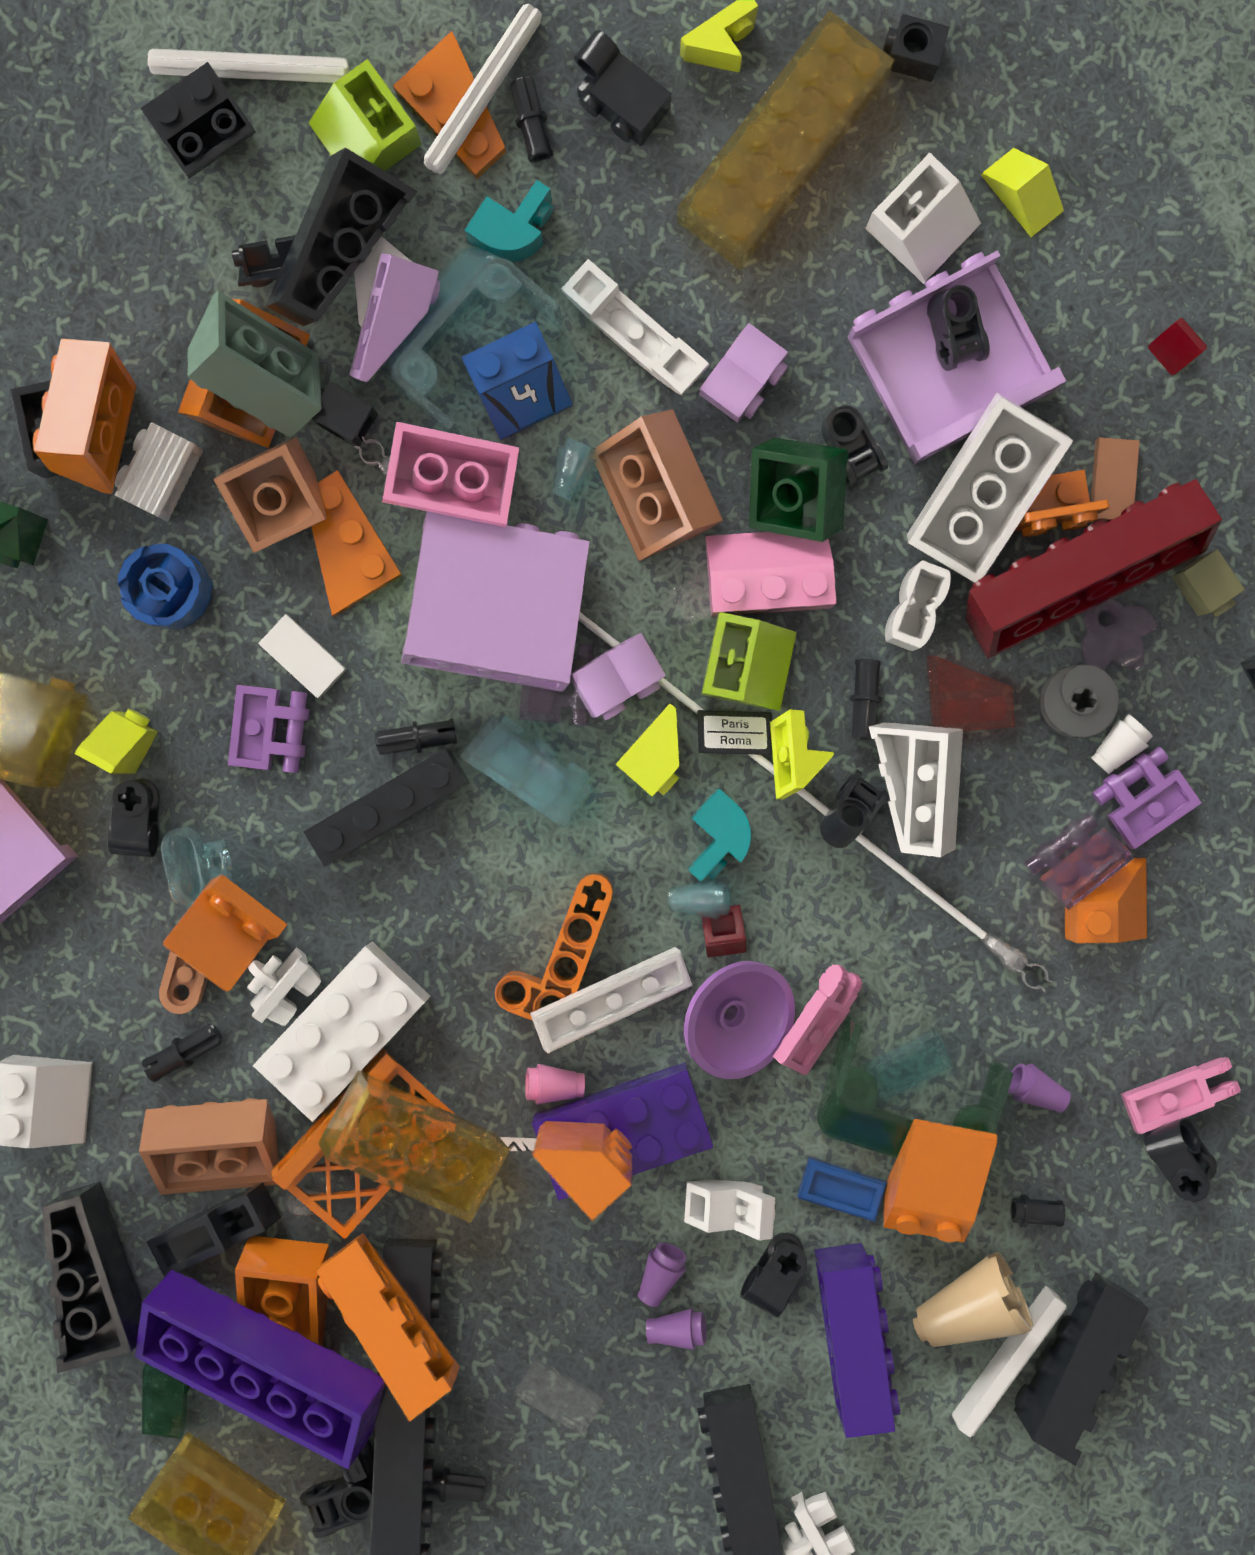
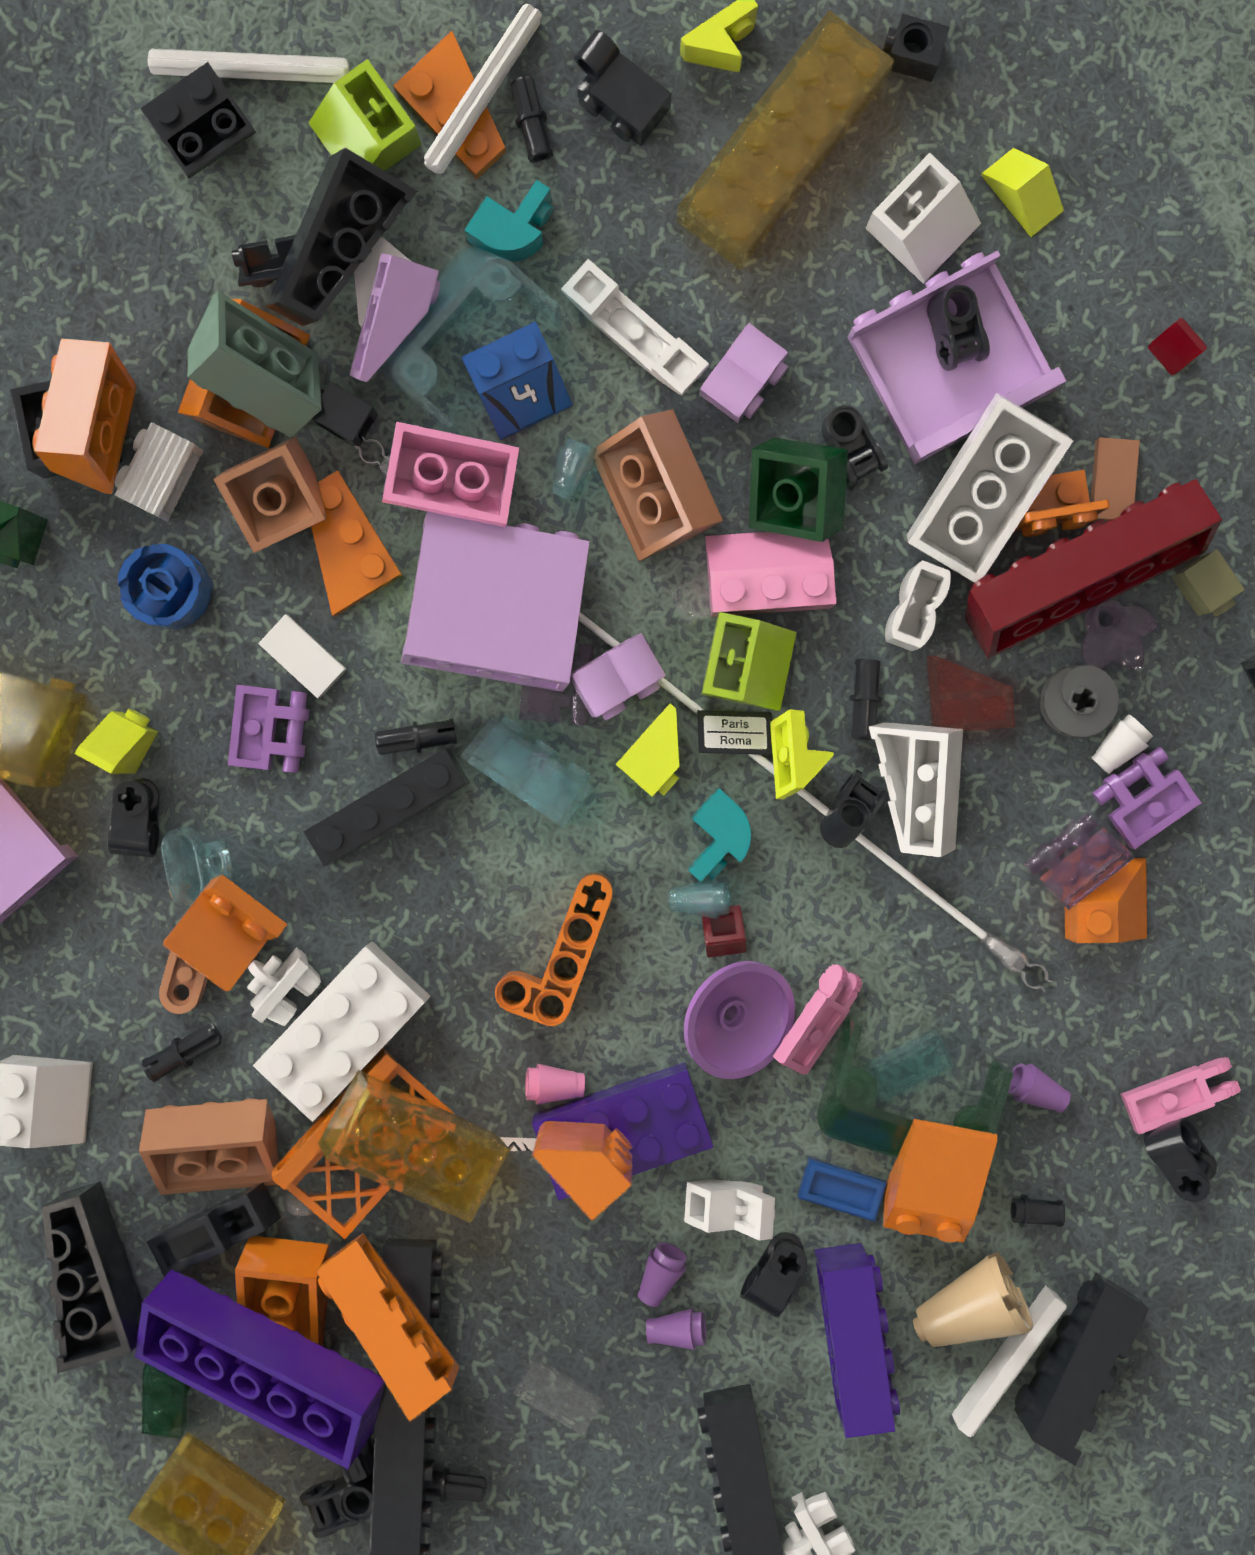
white tile [530,947,692,1053] -> none

